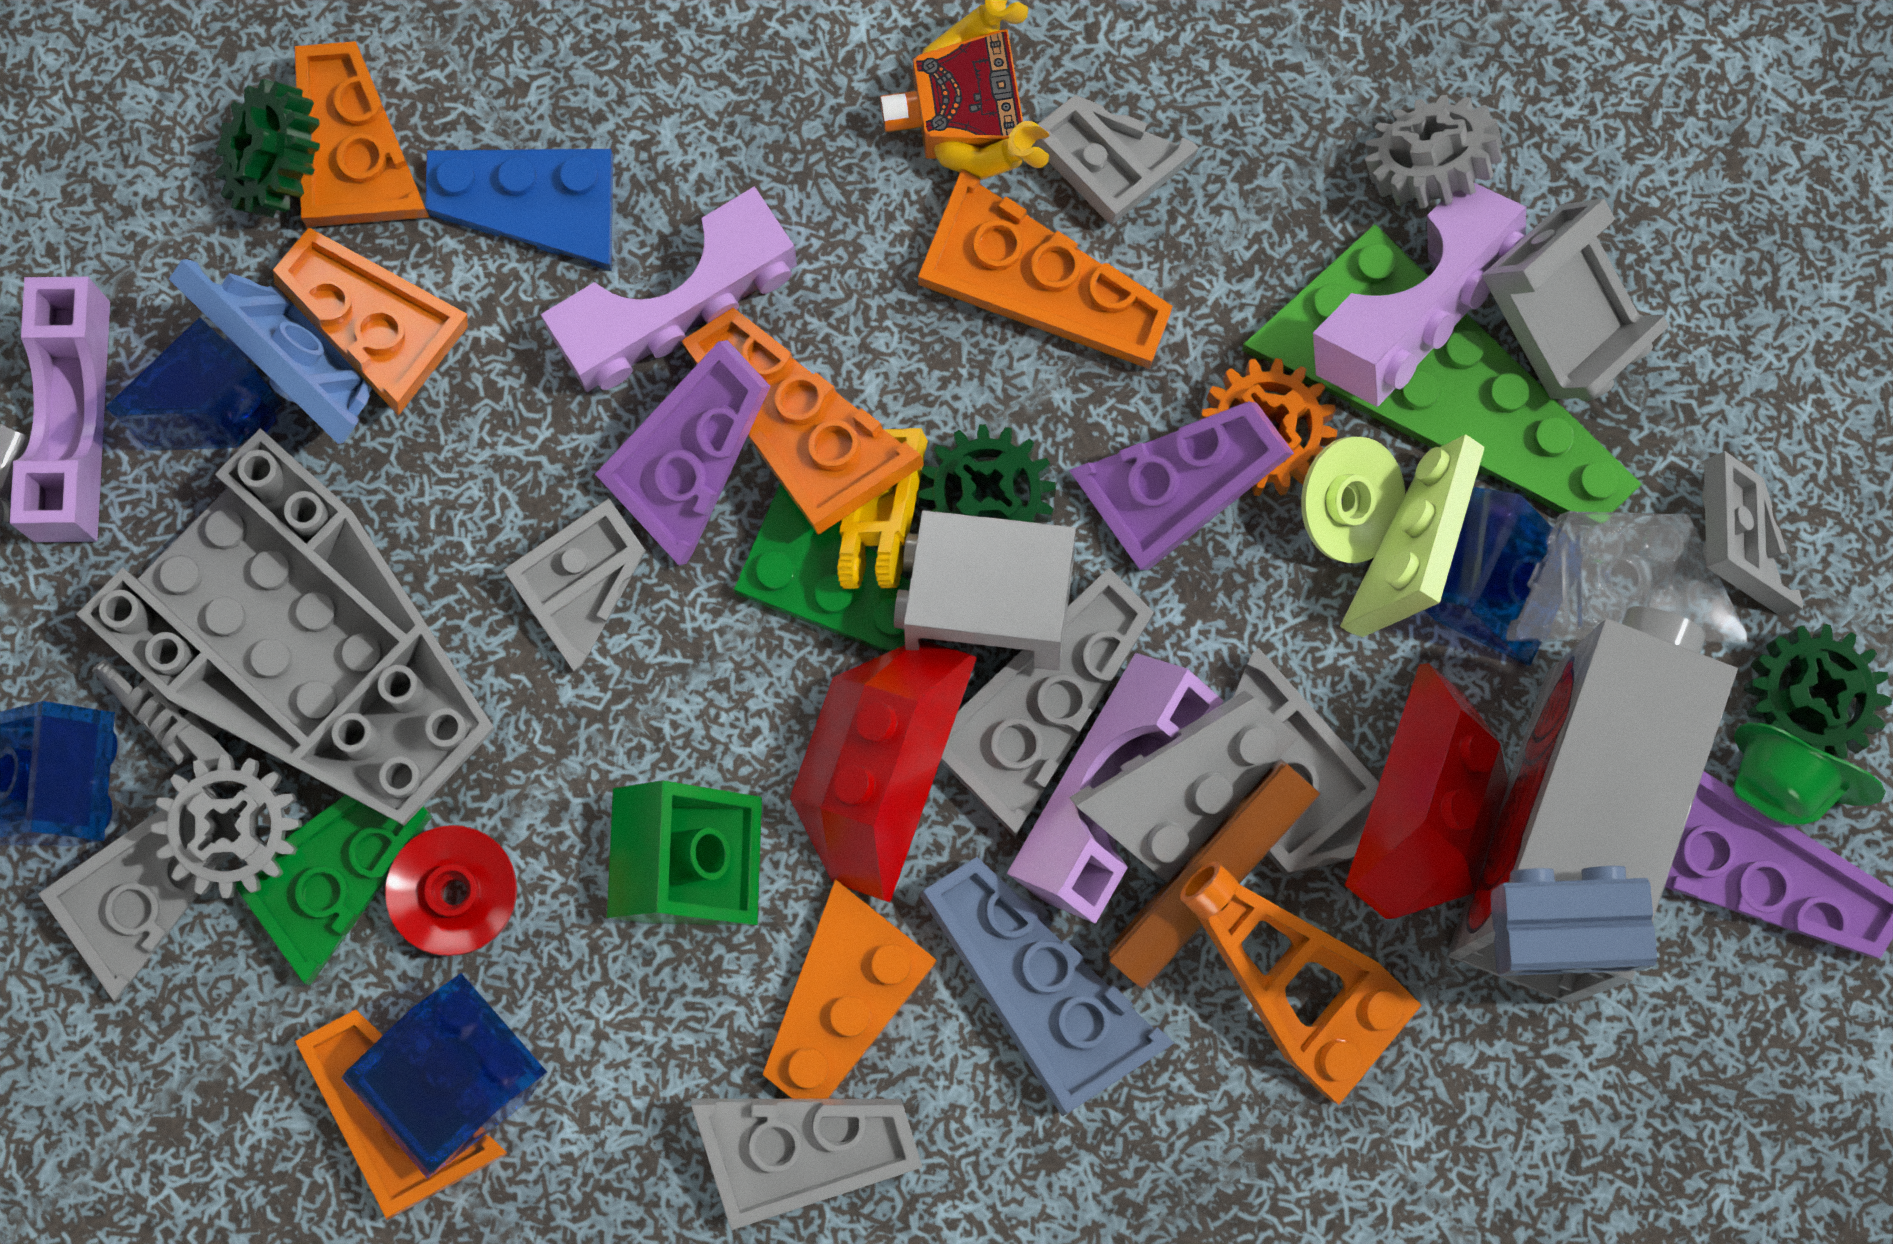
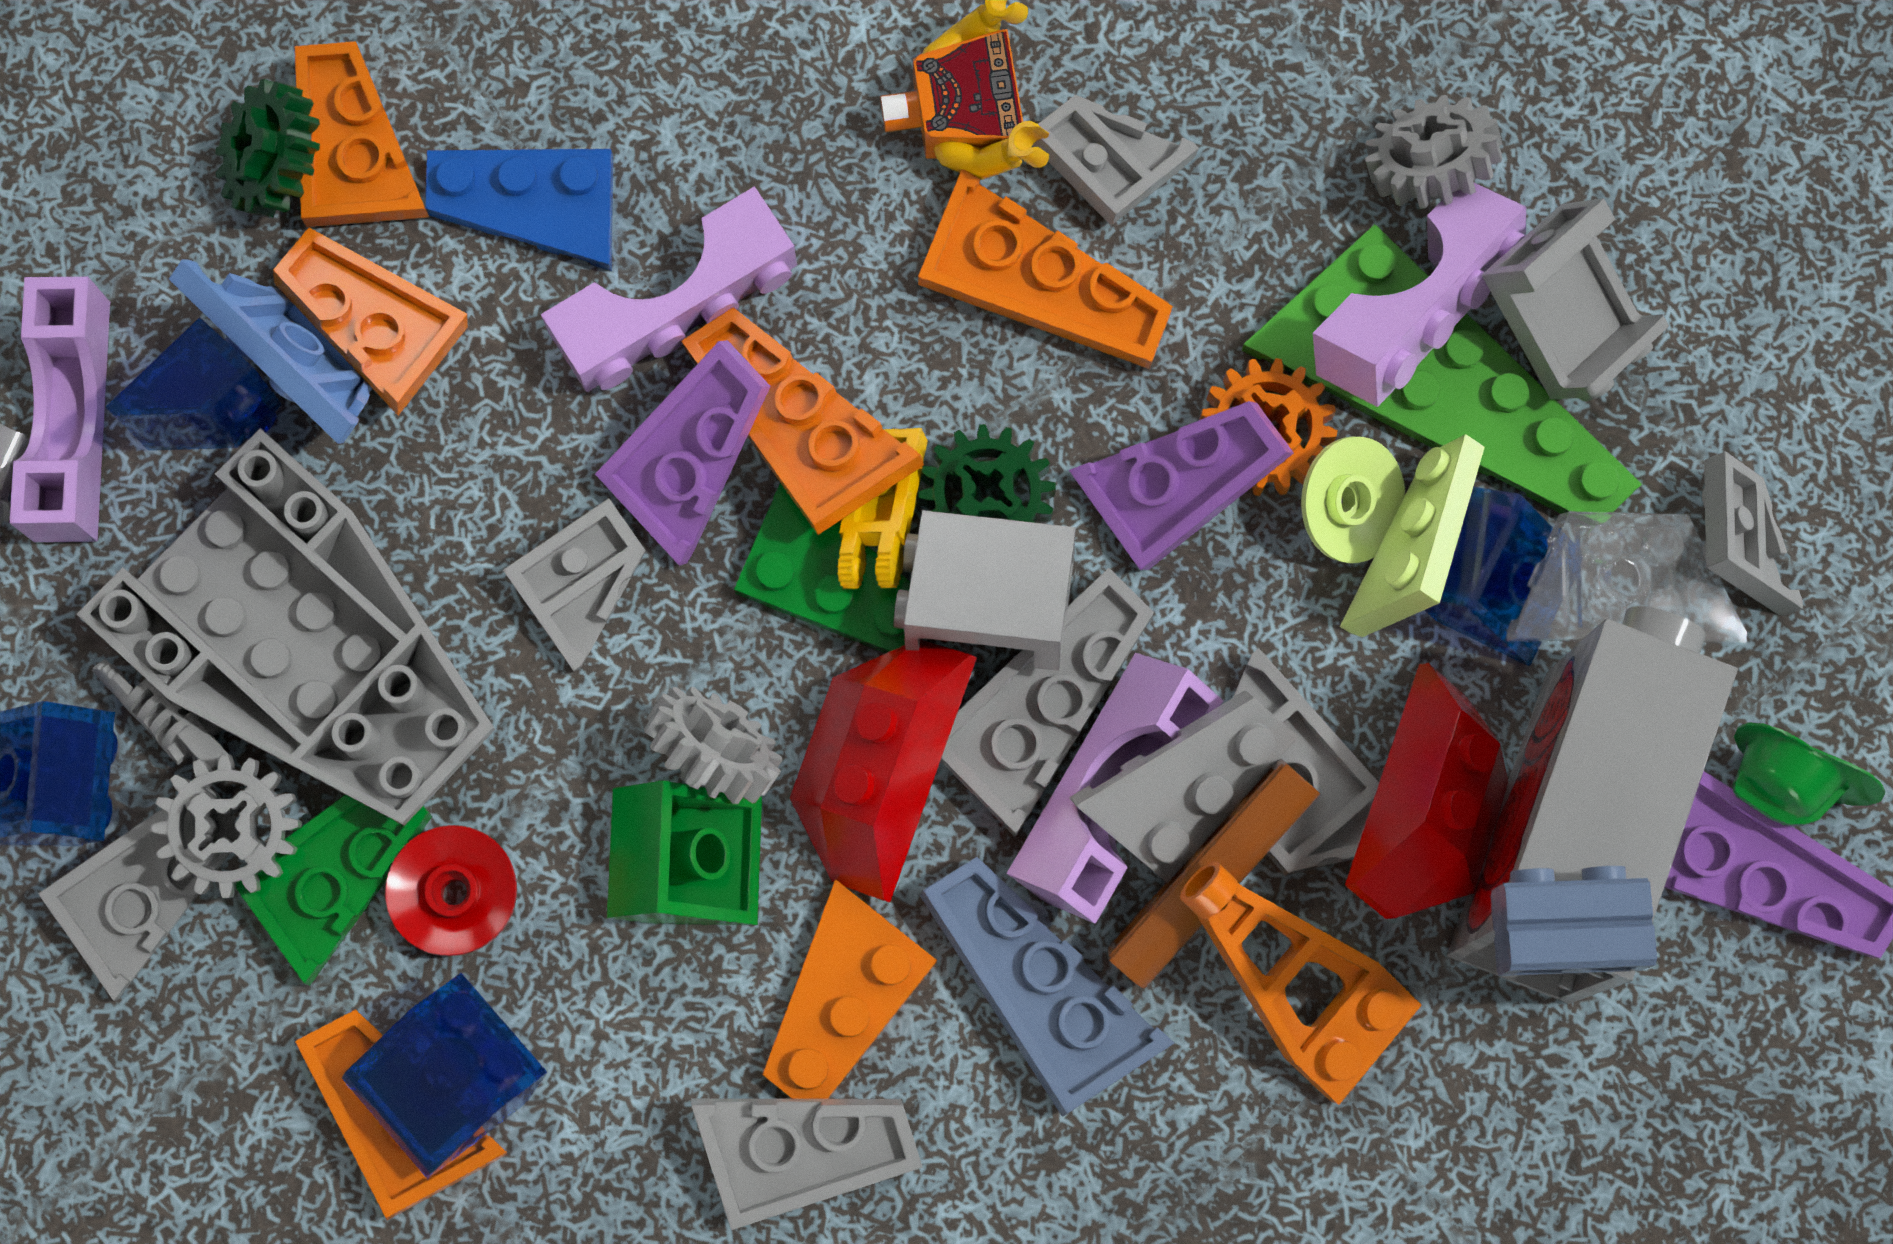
dark green gear [1744,624,1892,760] -> none
none -> light grey gear [644,687,783,804]

